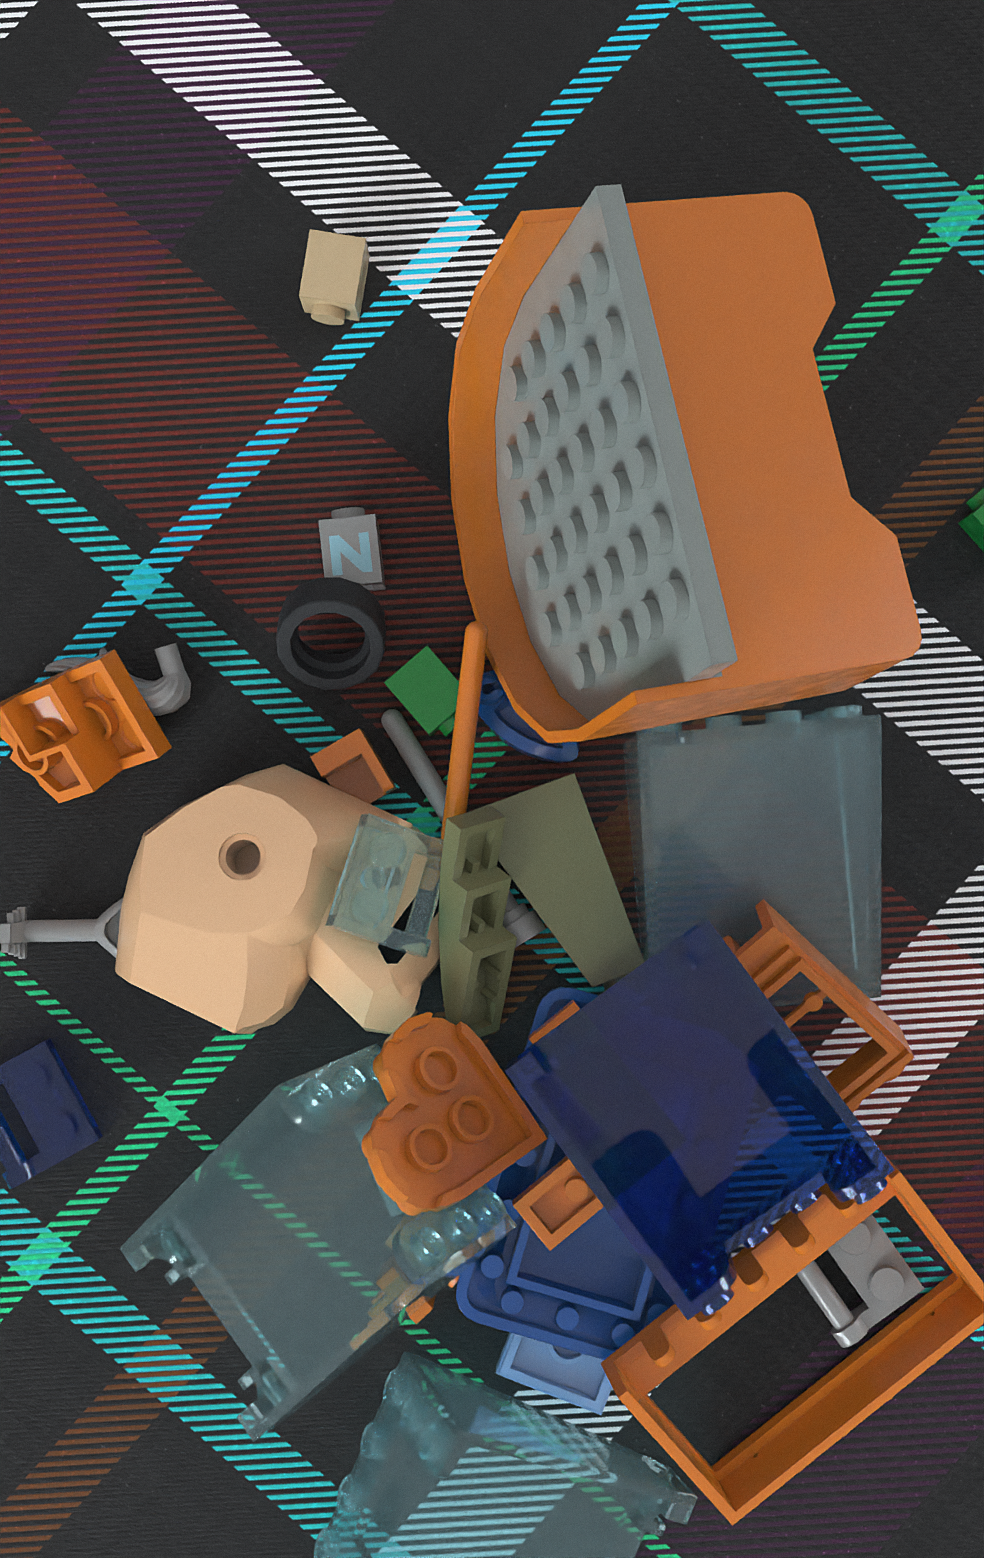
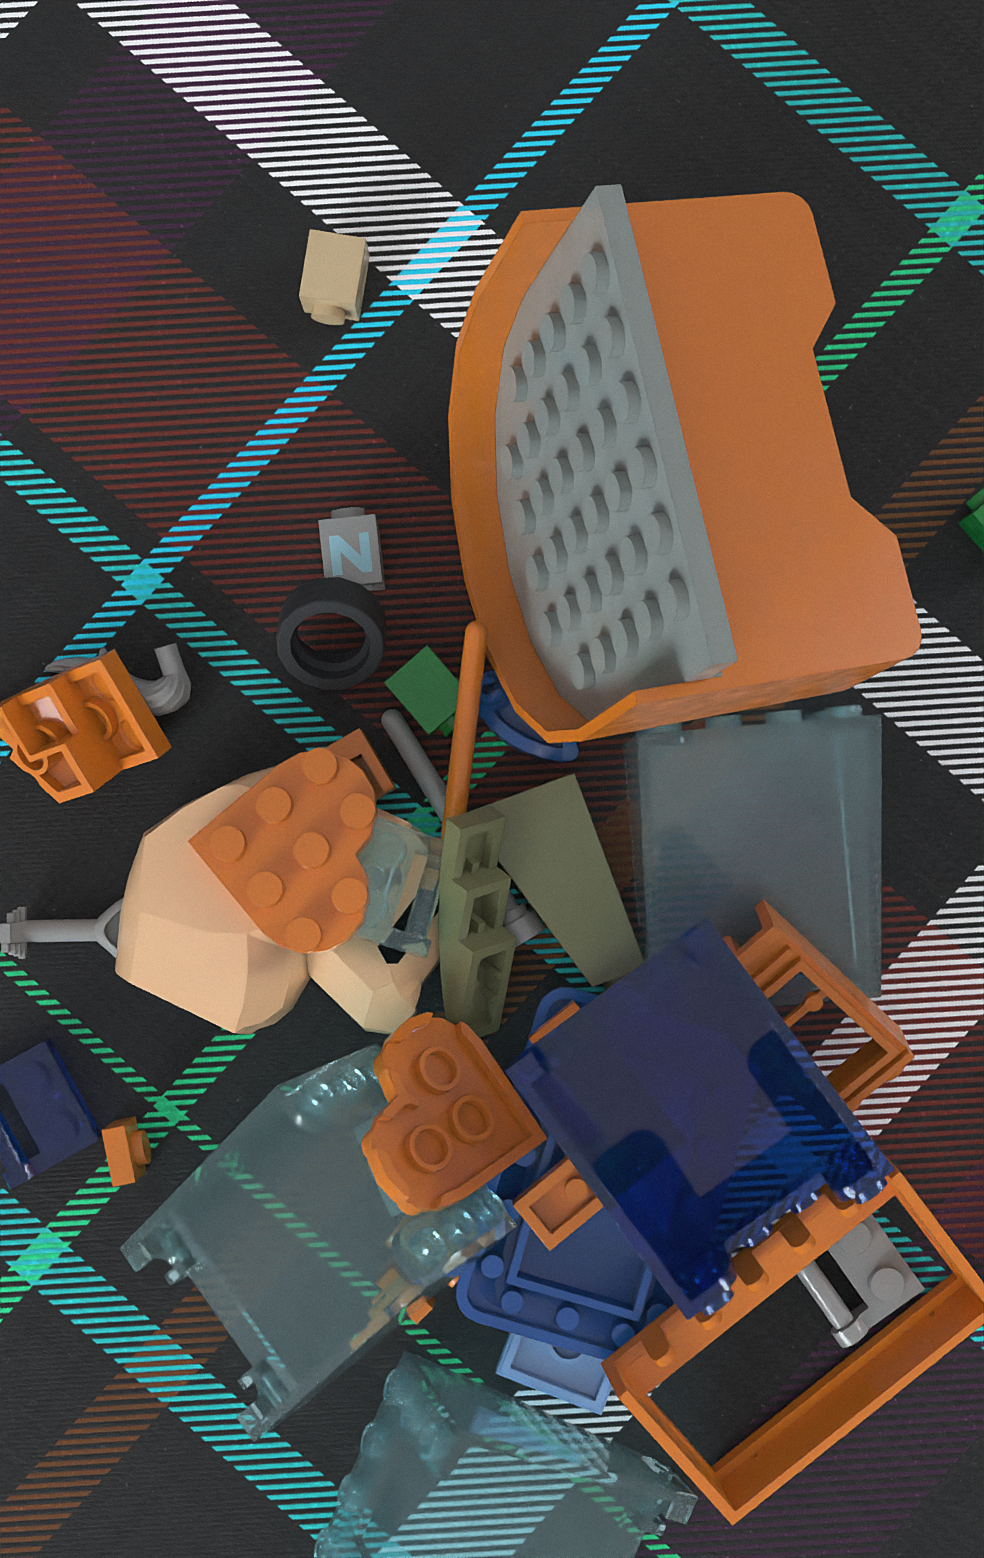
none -> orange plate [101,1116,151,1187]
none -> orange plate [188,748,378,954]

